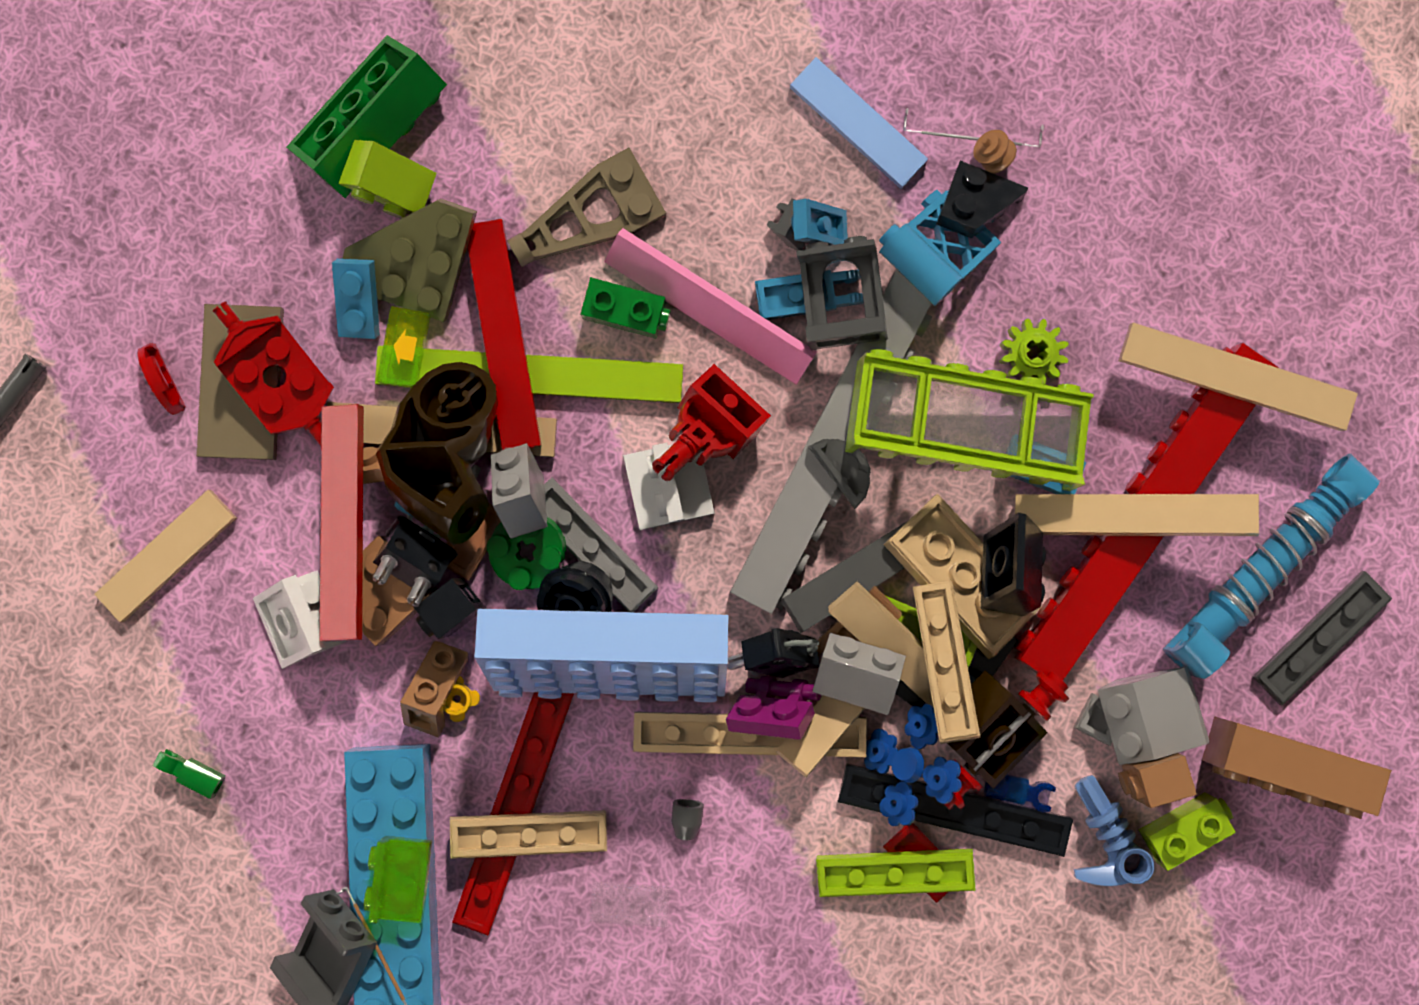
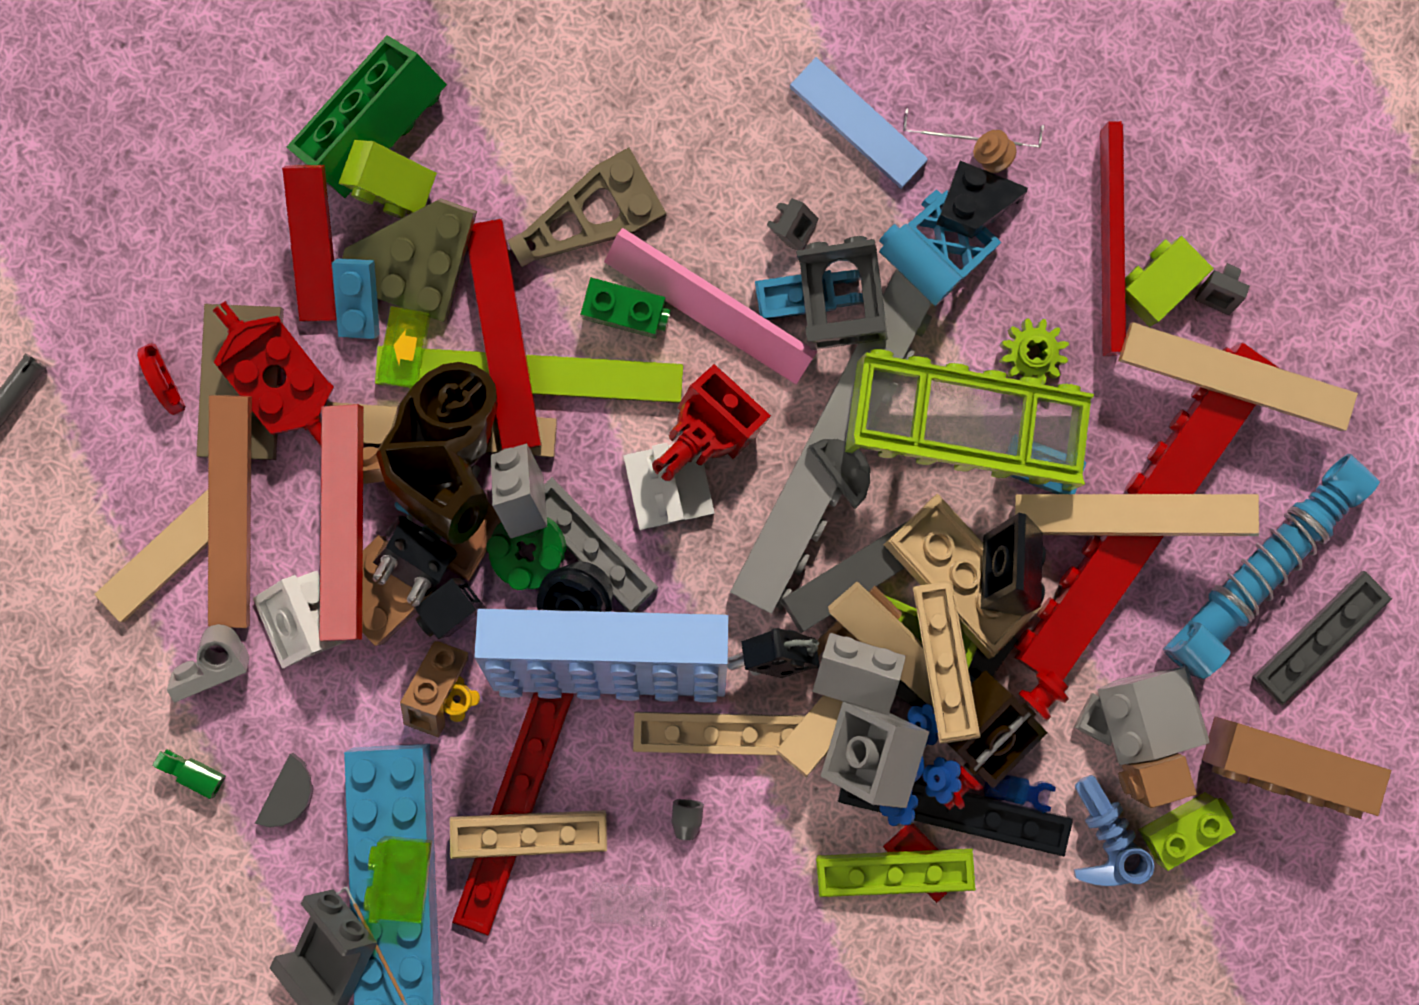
magenta plate [726,675,822,740] -> none
dark azure plate [791,198,848,246] -> none
none -> light grey plate [167,624,249,703]
none -> nougat tile [208,395,252,628]
none -> dark grey tile [255,753,314,827]
none -> red tile [282,165,337,321]
none -> light grey brick [821,701,929,808]
none -> red tile [1100,121,1126,356]
none -> lime brick [1125,235,1214,327]
none -> dark grey tile [1195,263,1250,316]

